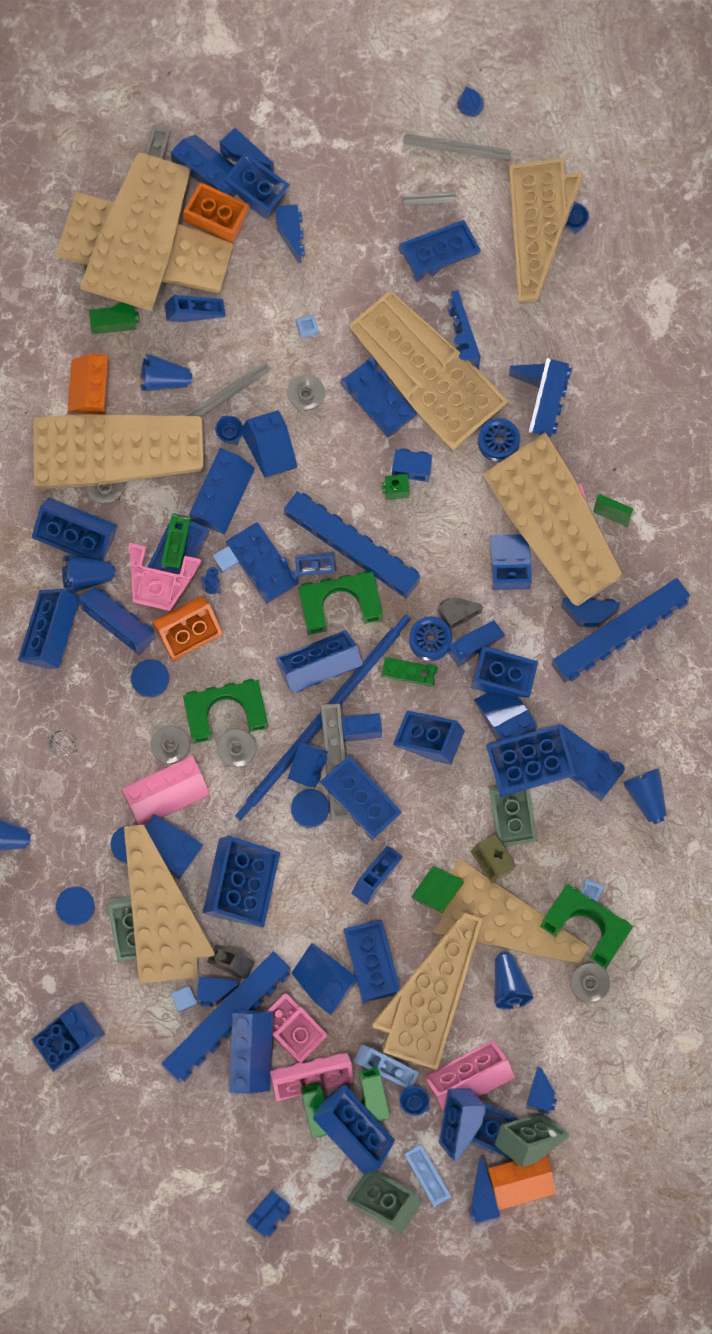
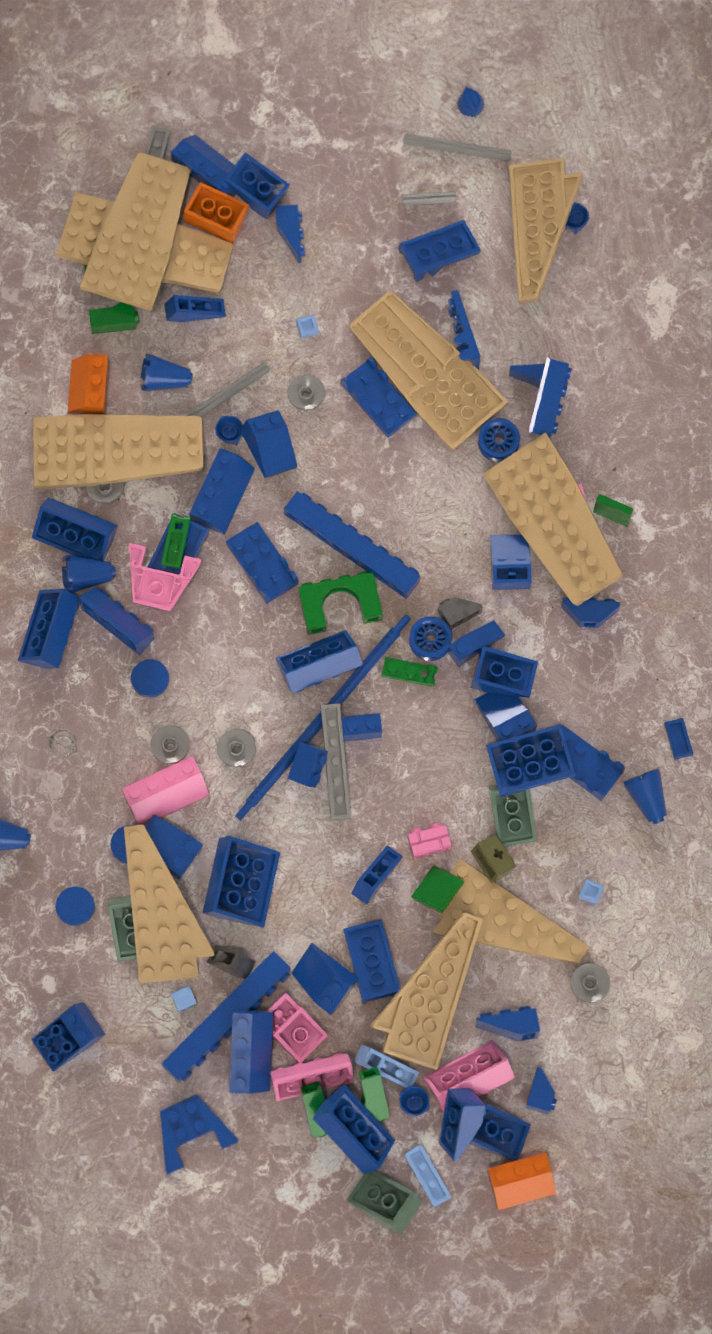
orange slope [152,595,223,661] -> none
green arch [183,679,268,744] -> none
blue slope [196,977,239,1008] -> none
blue hinge [201,567,221,594] -> none
light blue tile [213,546,239,573] -> none
blue slope [220,128,274,172] -> none
blue brick [246,1190,291,1238] -> none
blue tile [291,789,329,828] -> none
blue brick [295,552,336,576] -> none
blue hinge [320,756,402,840] -> none
green brick [381,474,409,500] -> none
blue brick [392,448,432,482] -> none
blue slope [393,711,465,765] -> none
blue slope [469,1158,501,1225] -> none
blue cone [494,952,533,1010] -> none
sand green slope [495,1113,570,1167] -> none
green arch [540,884,633,969] -> none
blue brick [552,578,691,683] -> none
none -> blue wing [160,1095,239,1175]
none -> bright pink brick [407,823,452,860]
none -> blue slope [475,1006,540,1041]
none -> blue tile [664,718,693,760]

